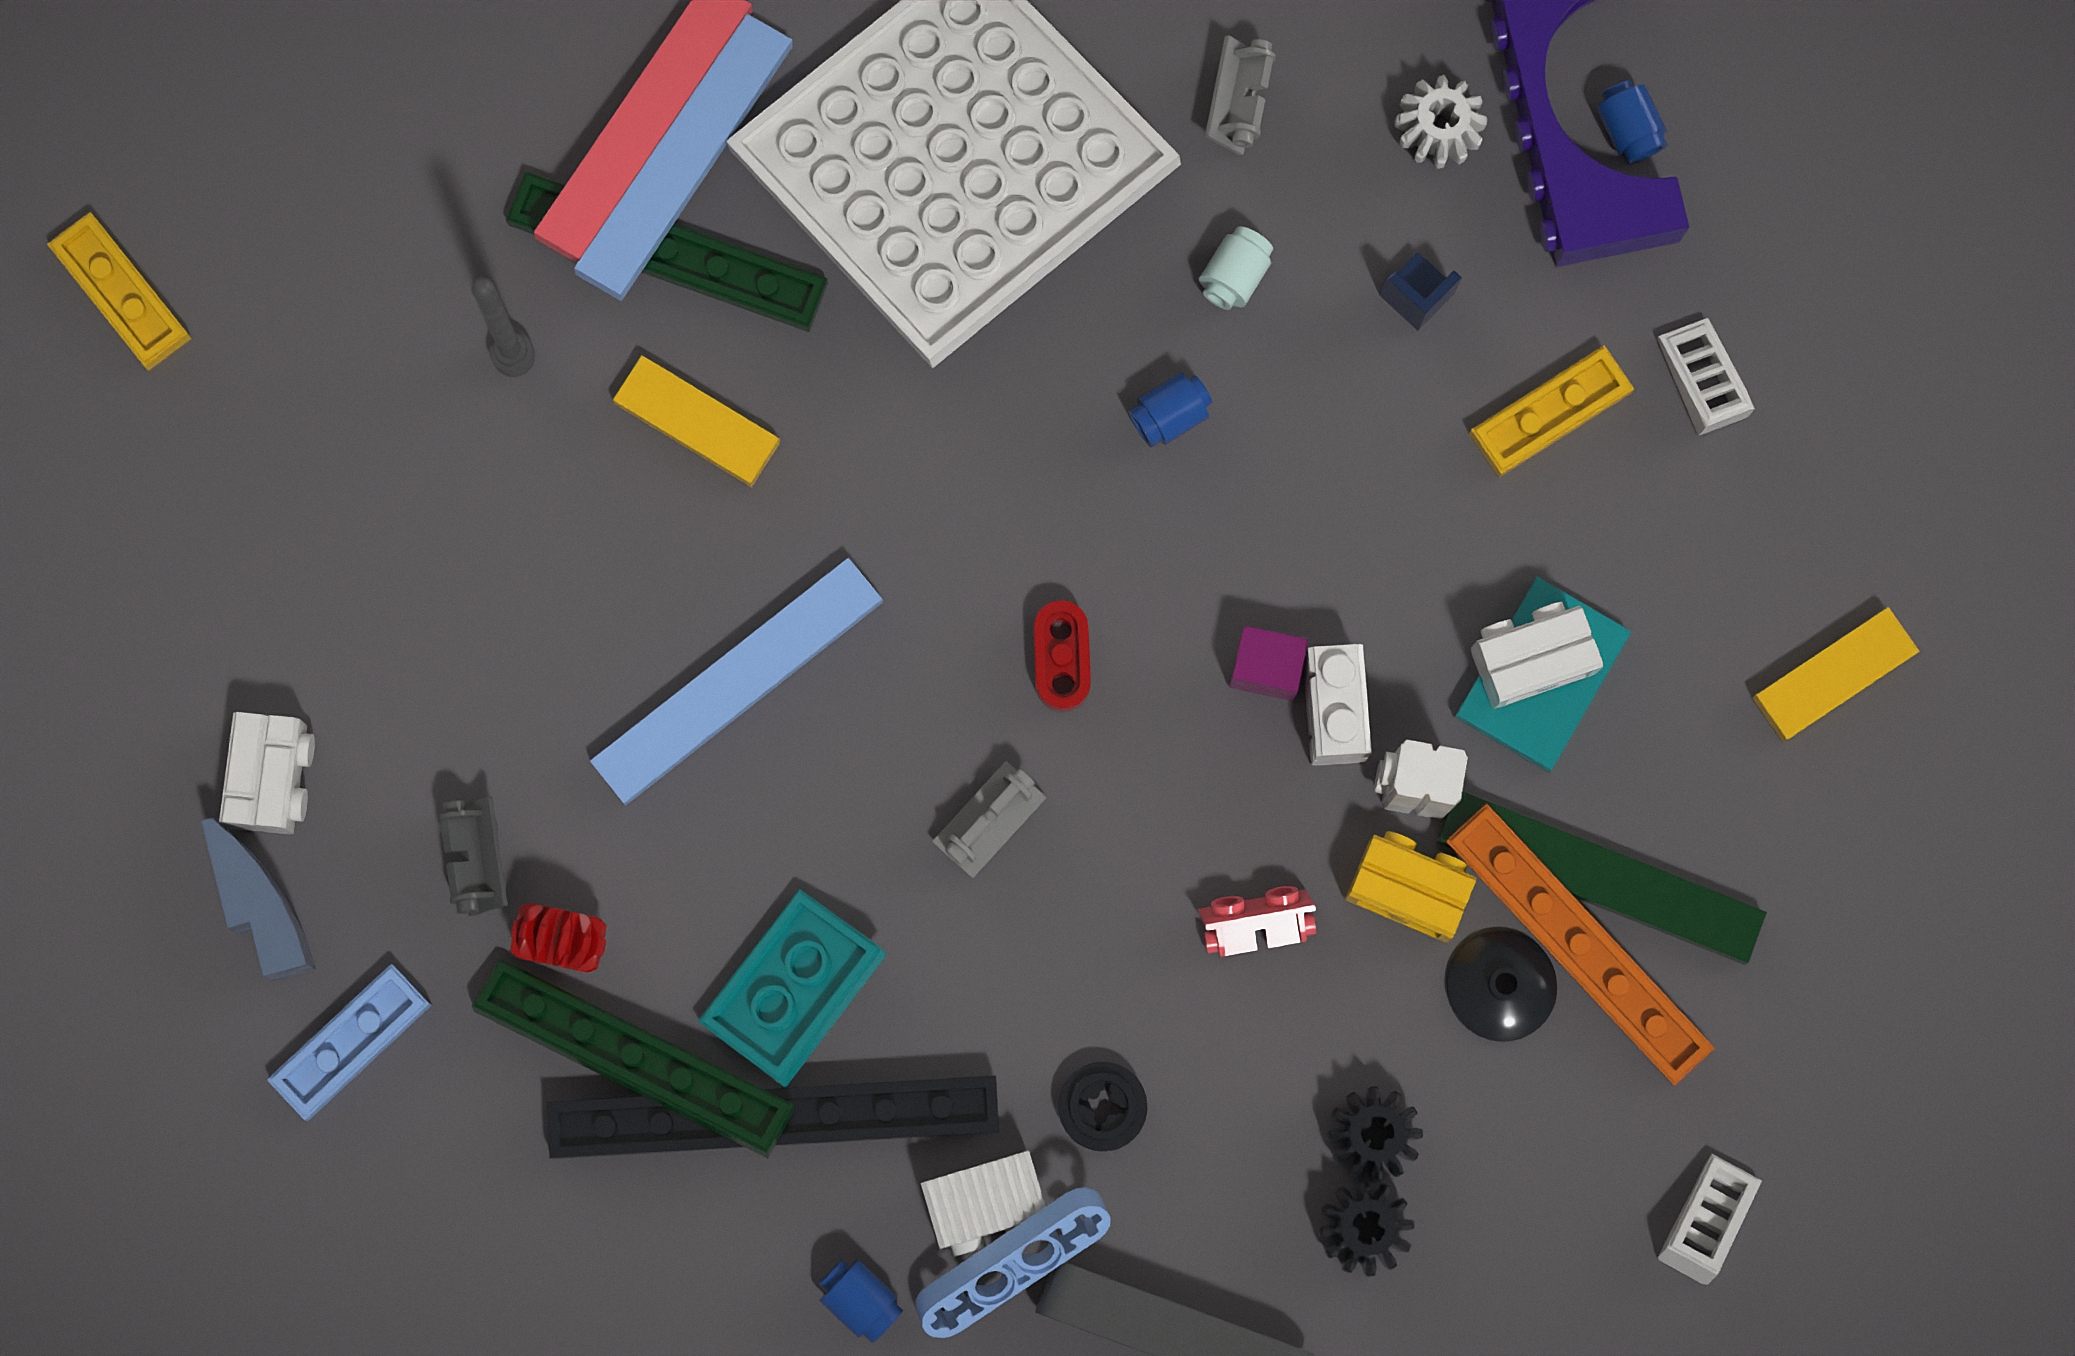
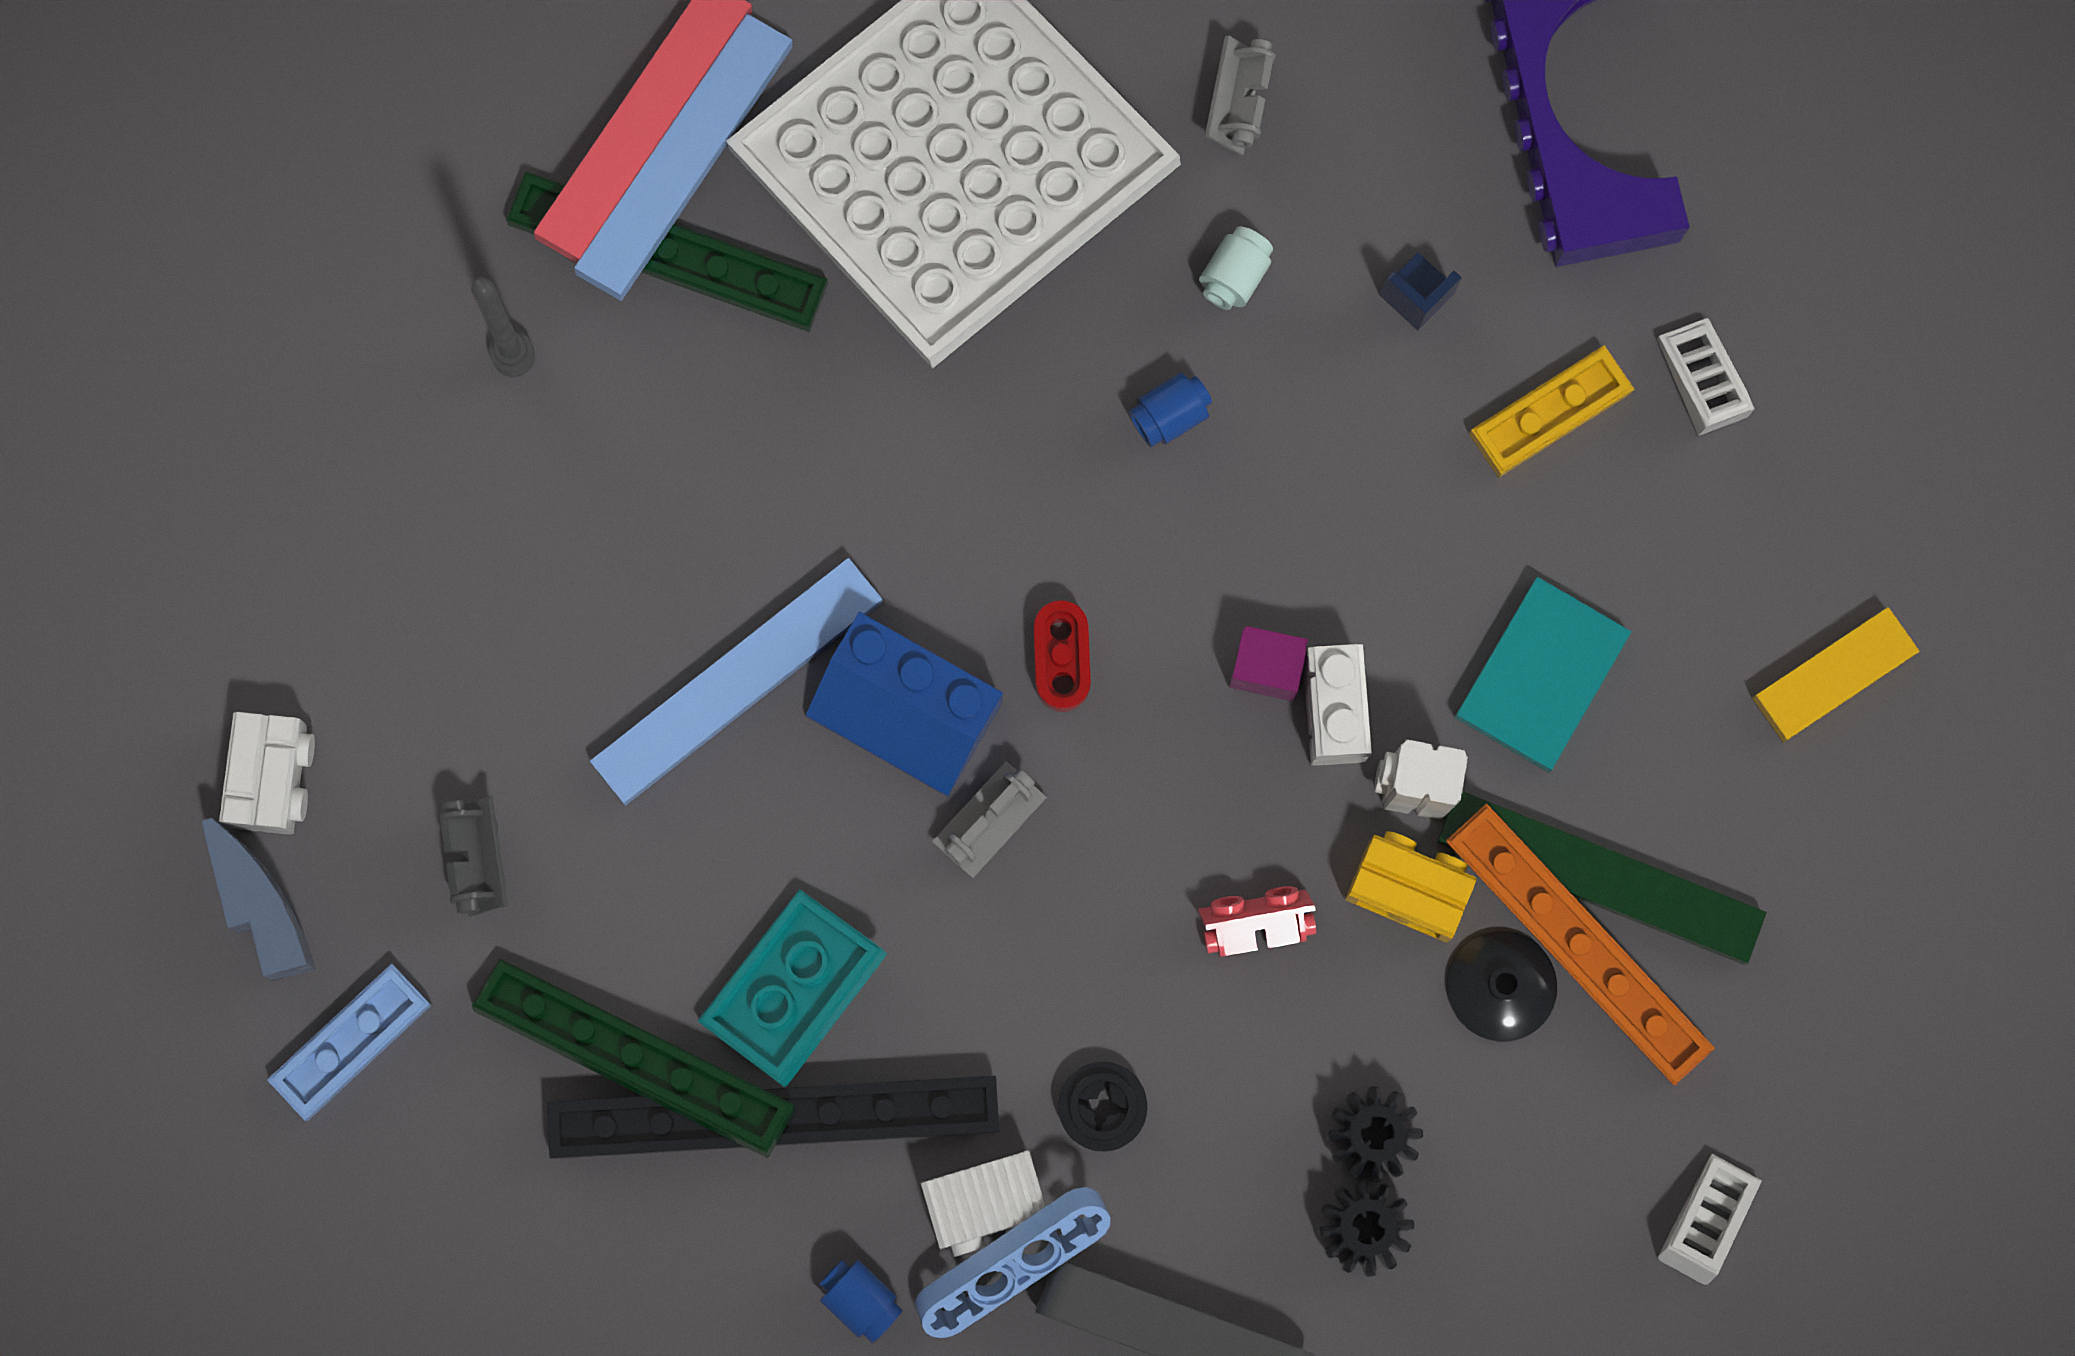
yellow tile [47,212,192,371] -> none
red gear [510,903,607,973] -> none
yellow tile [613,355,780,488] -> none
white gear [1395,75,1487,169] -> none
white brick [1471,602,1603,709] -> none
blue brick [1597,80,1668,164] -> none
none -> blue slope [806,612,1003,797]

